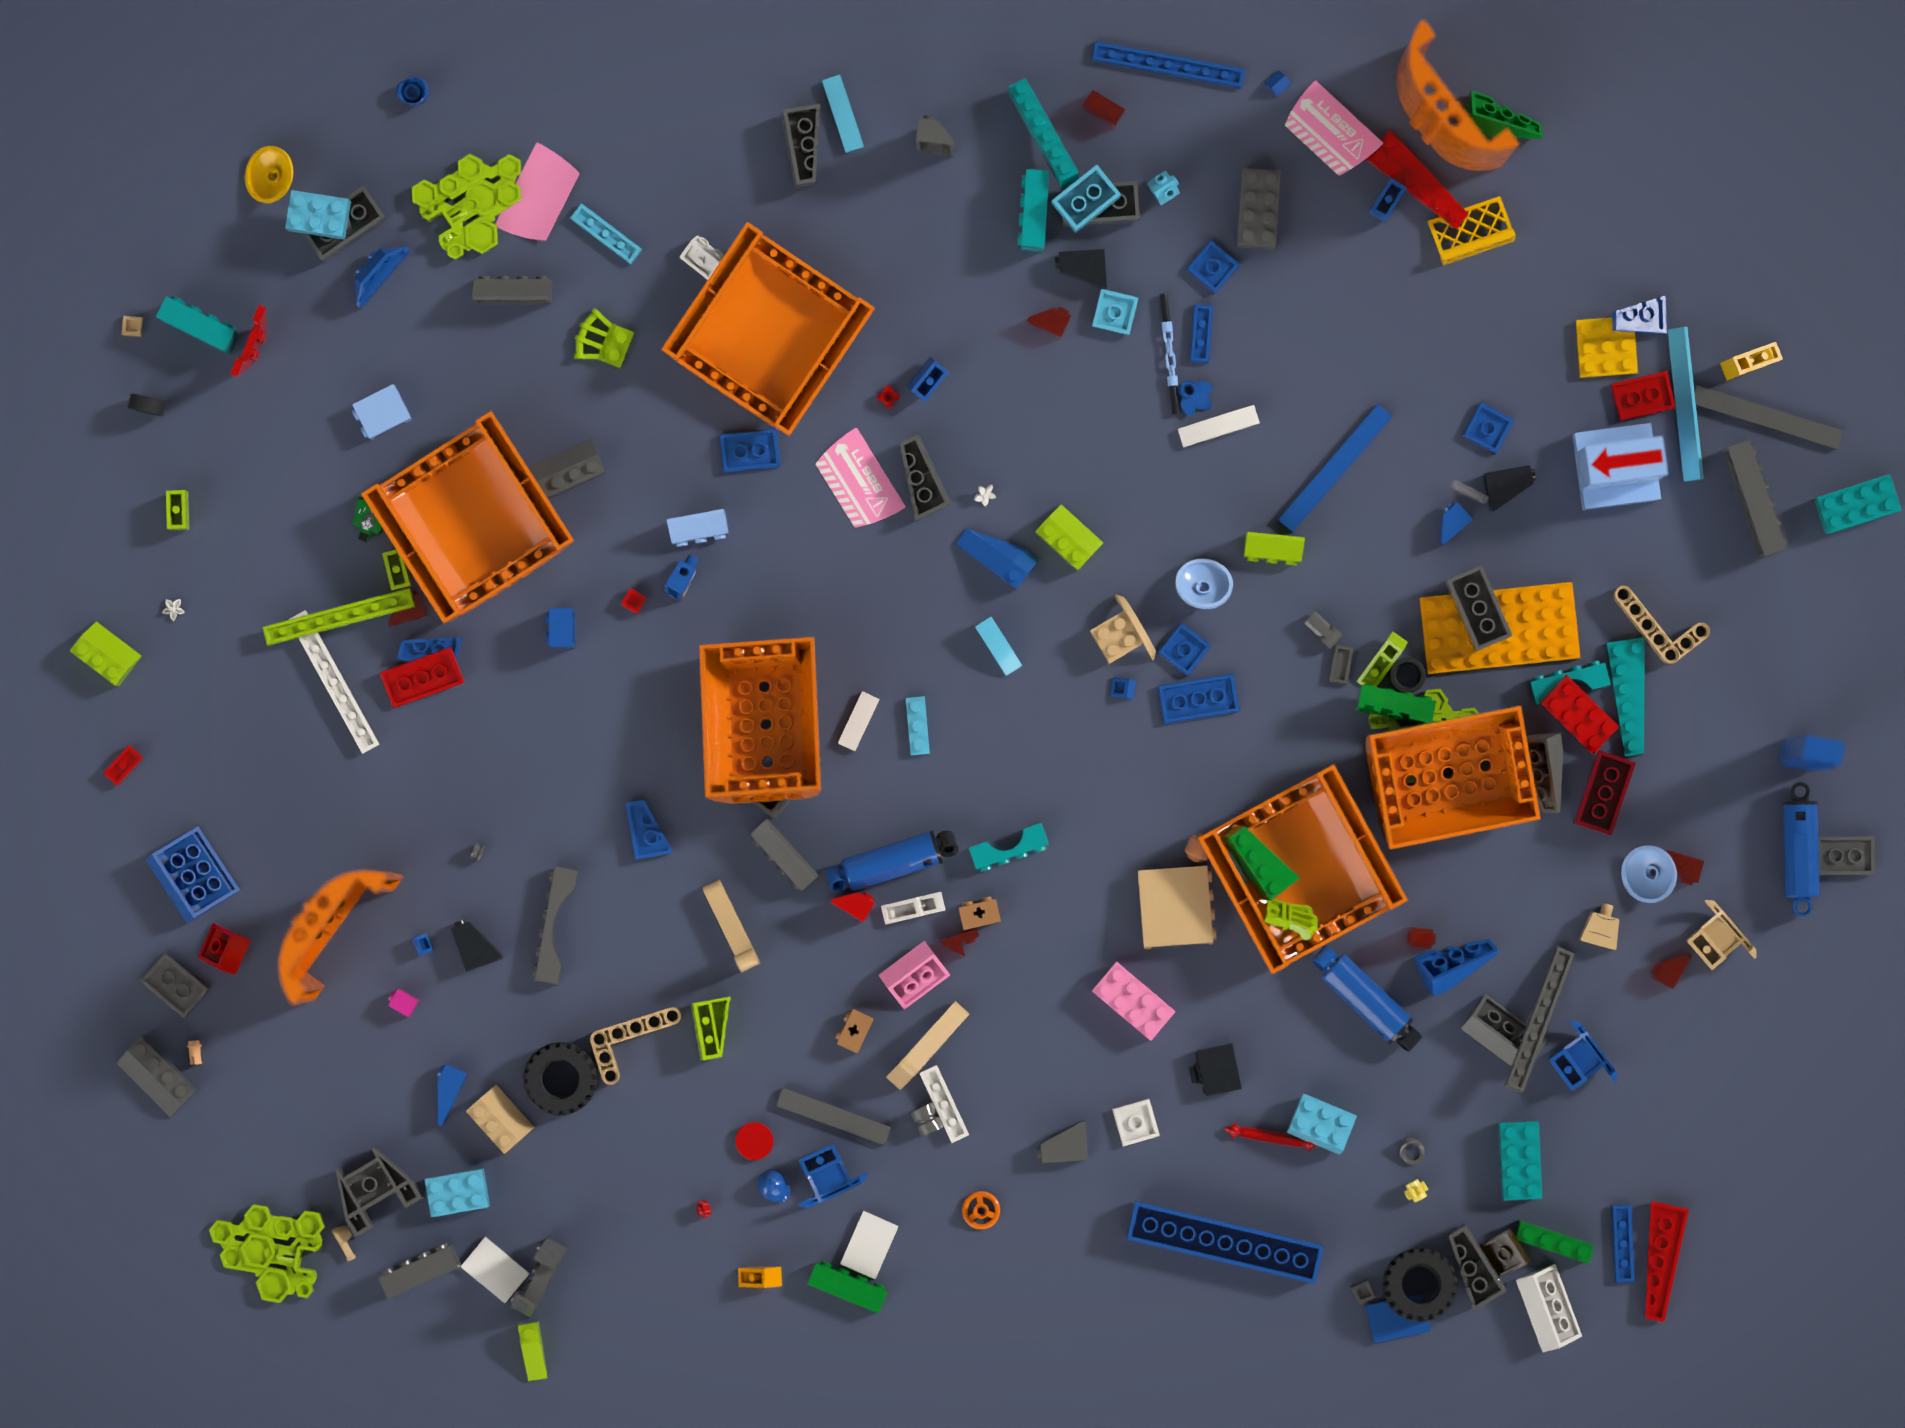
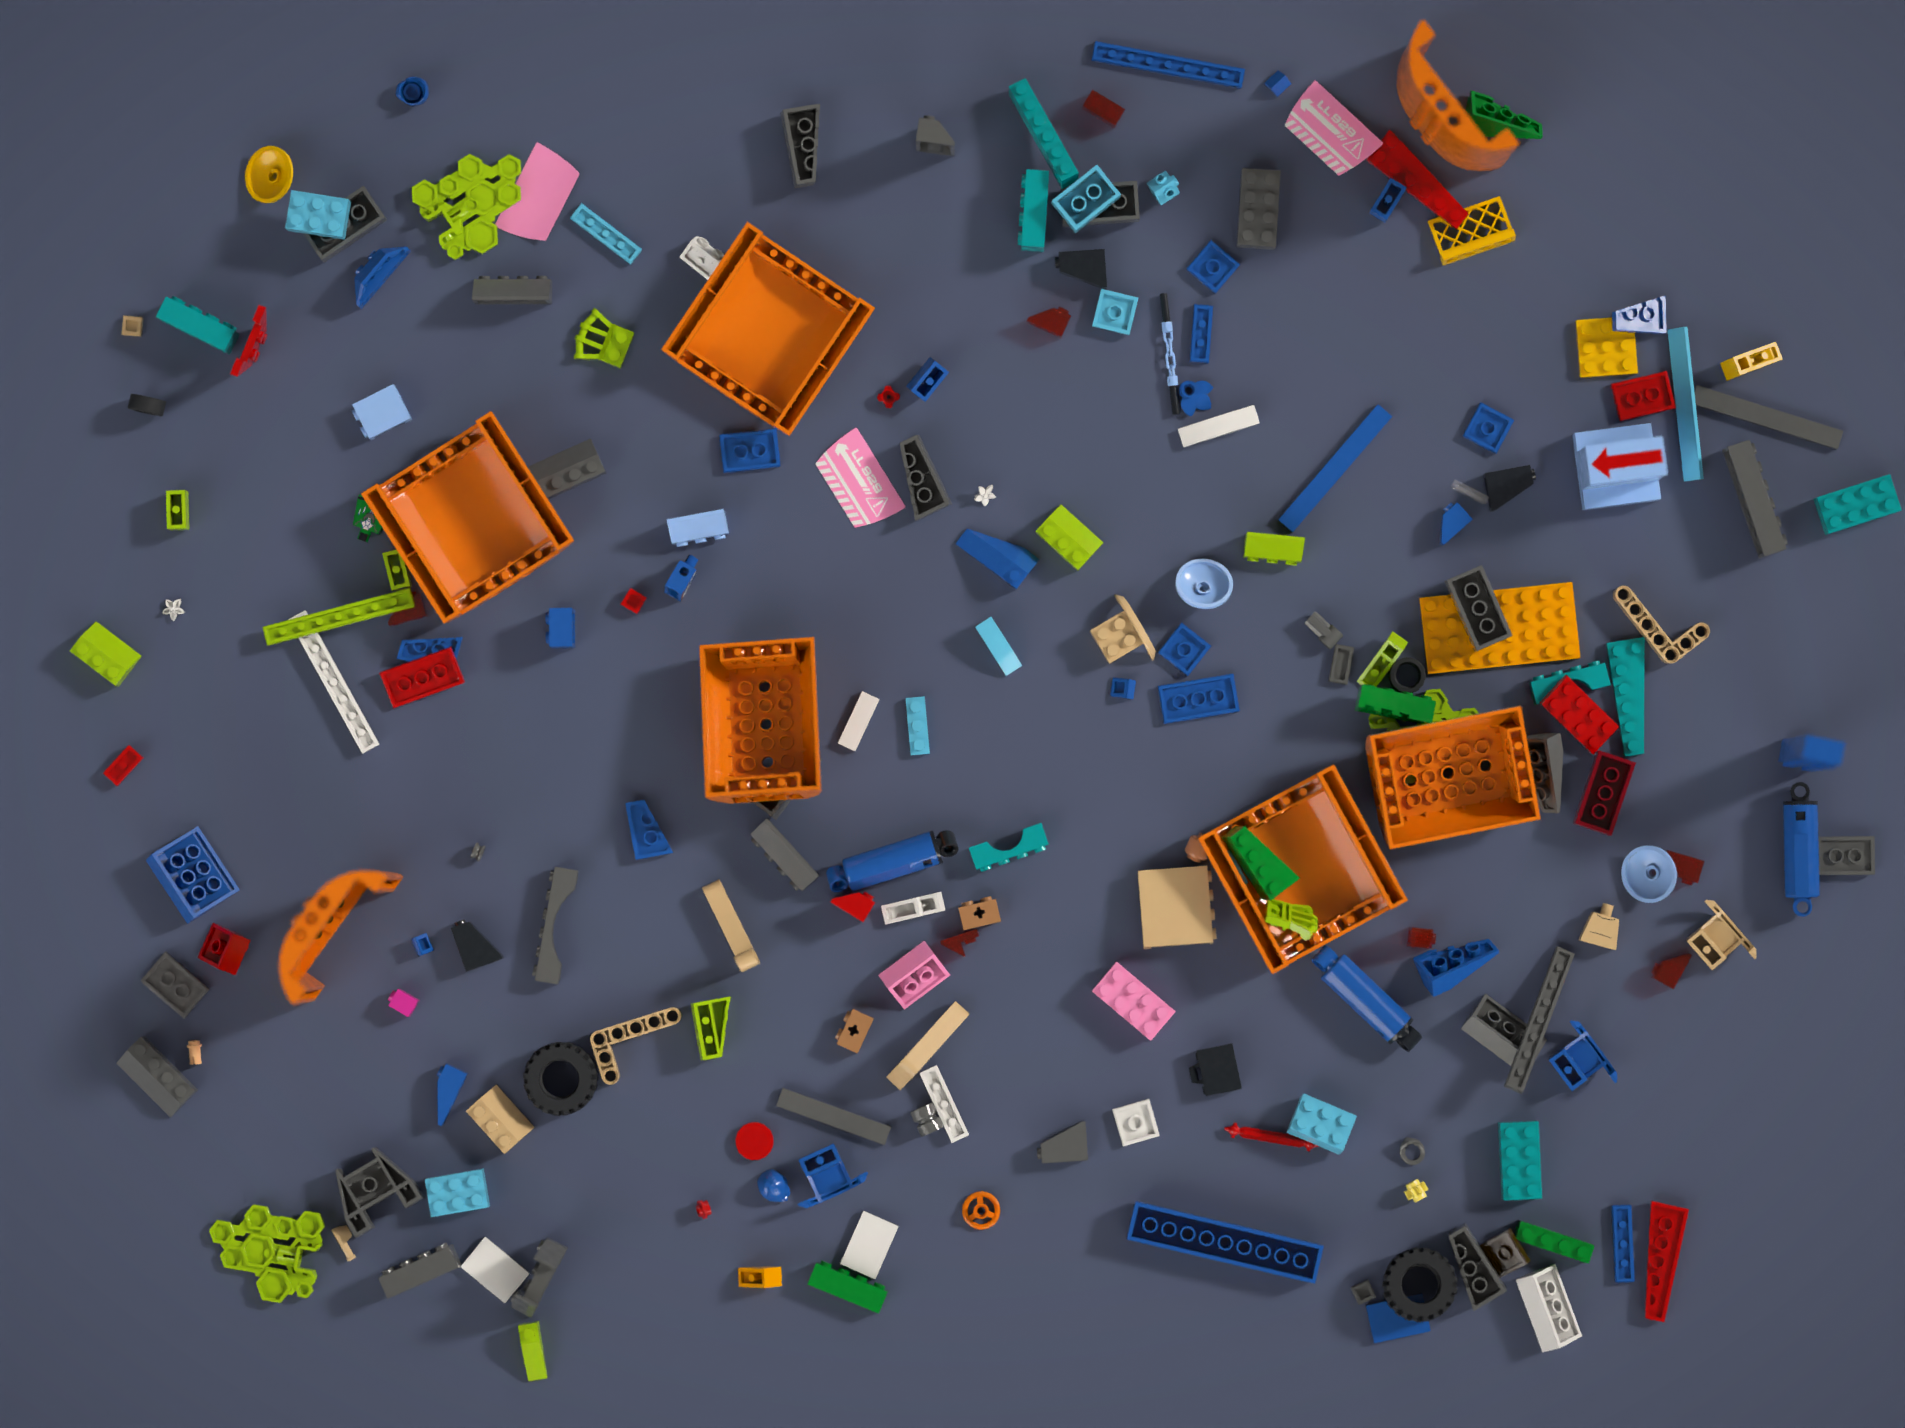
medium azure tile [822,75,864,153] -> none

